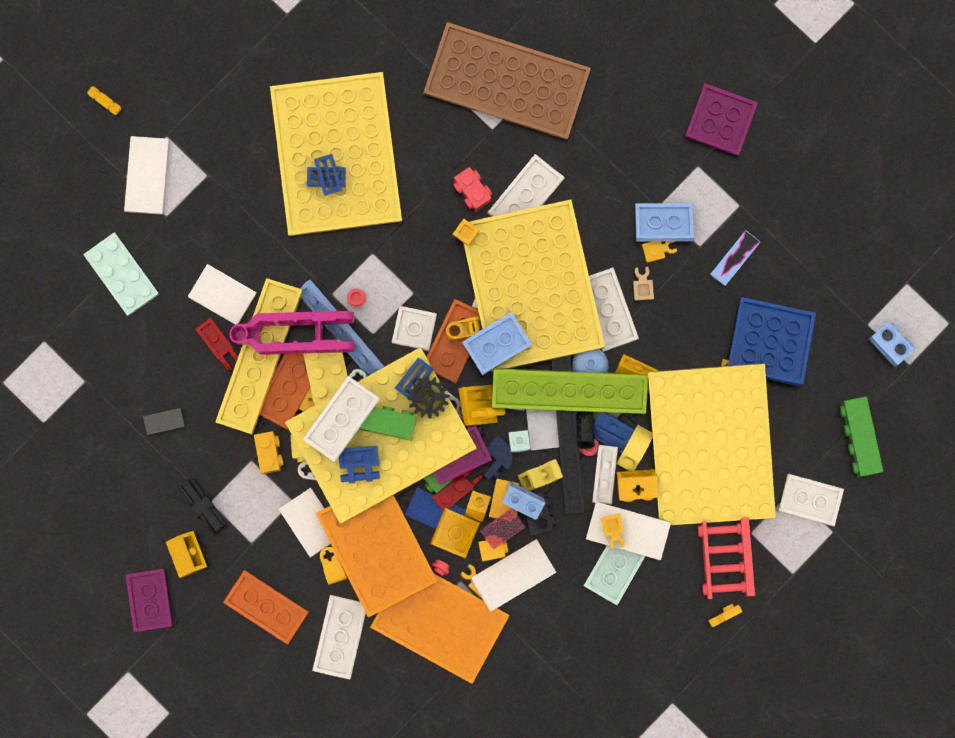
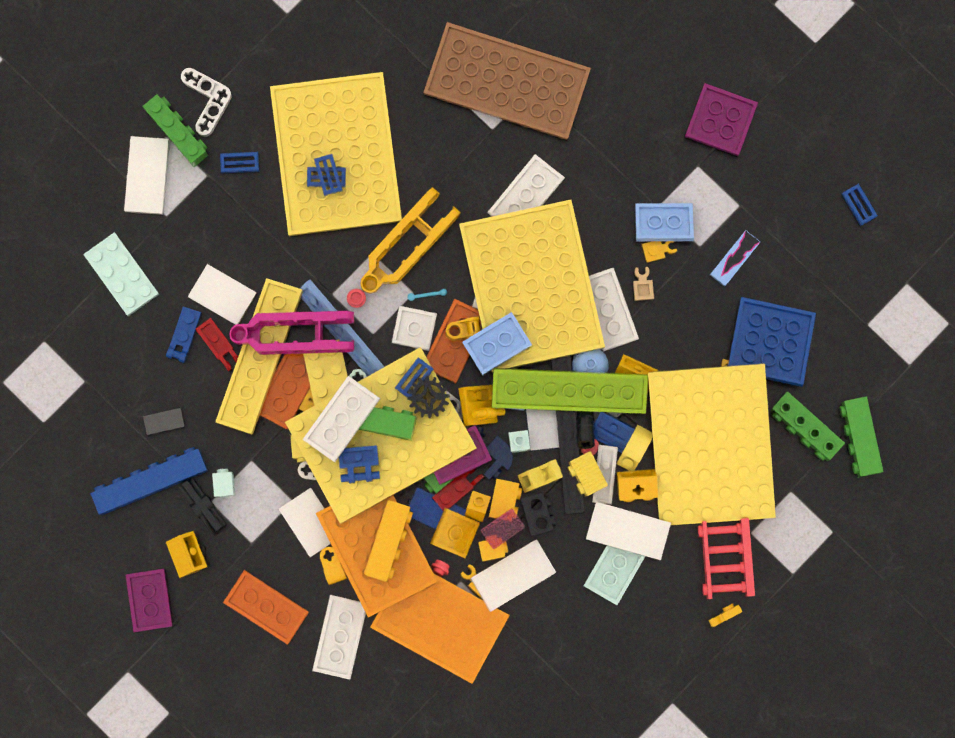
yellow axle [87,86,122,115] -> none
yellow brick [254,431,284,474] -> none
coral brick [453,167,492,212] -> none
yellow plate [453,219,480,246] -> none
light blue bracket [502,481,545,520] -> none
yellow plate [601,513,625,549] -> none
white tile [778,474,844,526] -> none
light blue brick [869,322,914,367] -> none
none -> blue brick [90,447,209,515]
none -> bright green brick [143,94,208,167]
none -> blue plate [166,307,202,363]
none -> white beam [181,68,232,137]
none -> light aqua brick [212,469,235,498]
none -> blue tile [220,152,259,173]
none -> yellow piece [360,187,461,294]
none -> yellow brick [364,500,413,582]
none -> medium azure hinge [408,289,447,301]
none -> light yellow brick [567,451,608,497]
none -> bright green brick [770,391,845,461]
none -> blue tile [842,183,878,226]

